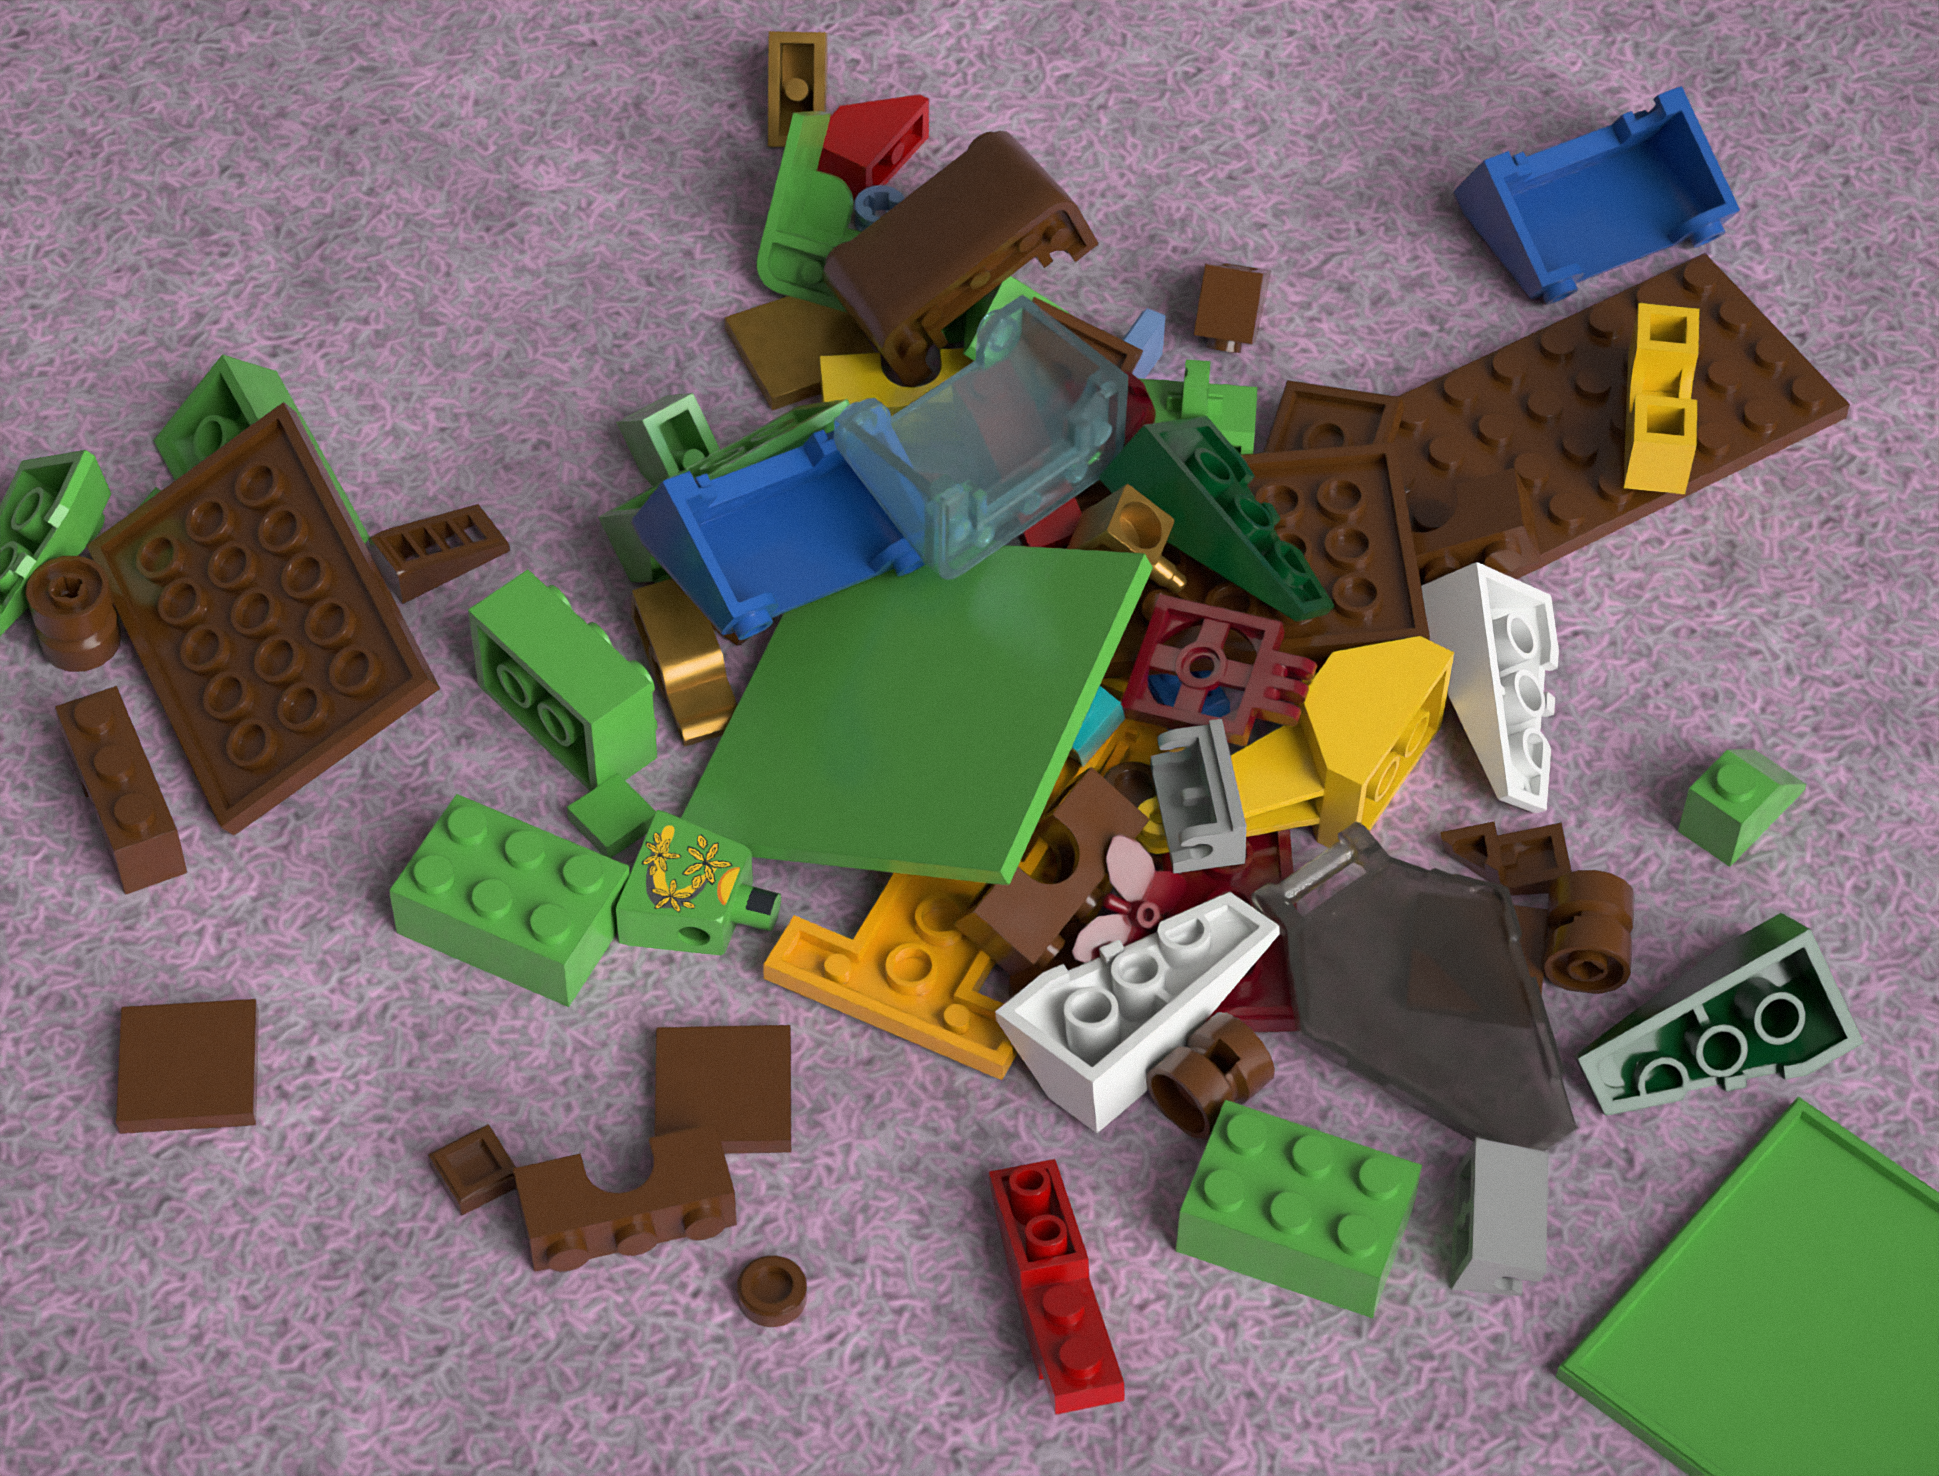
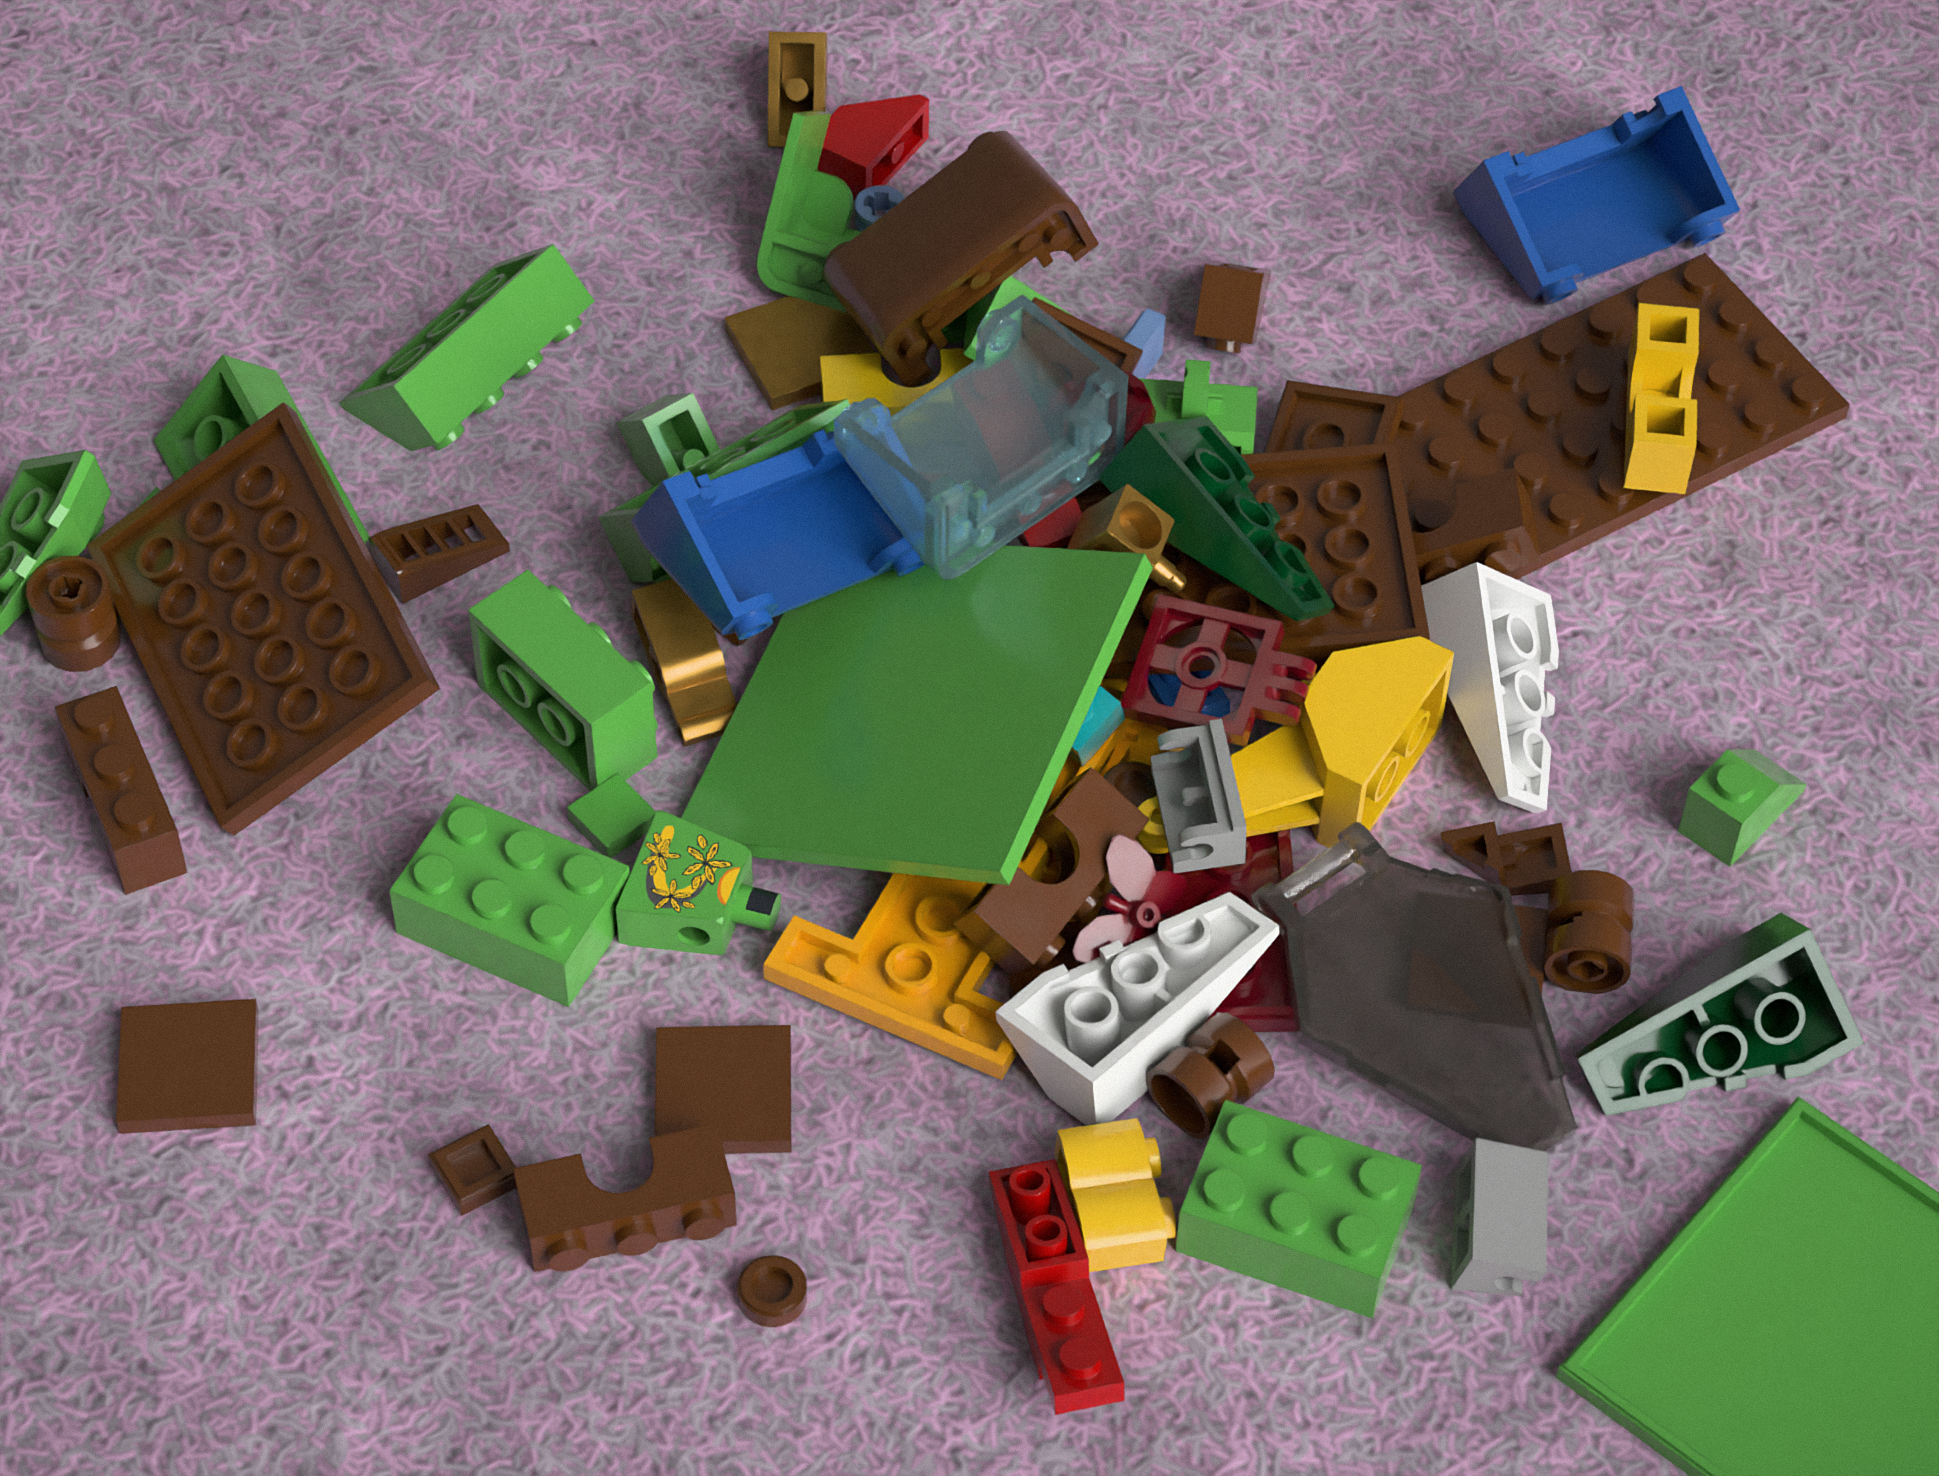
none -> bright green slope [339,244,595,451]
none -> yellow brick [1054,1118,1176,1272]

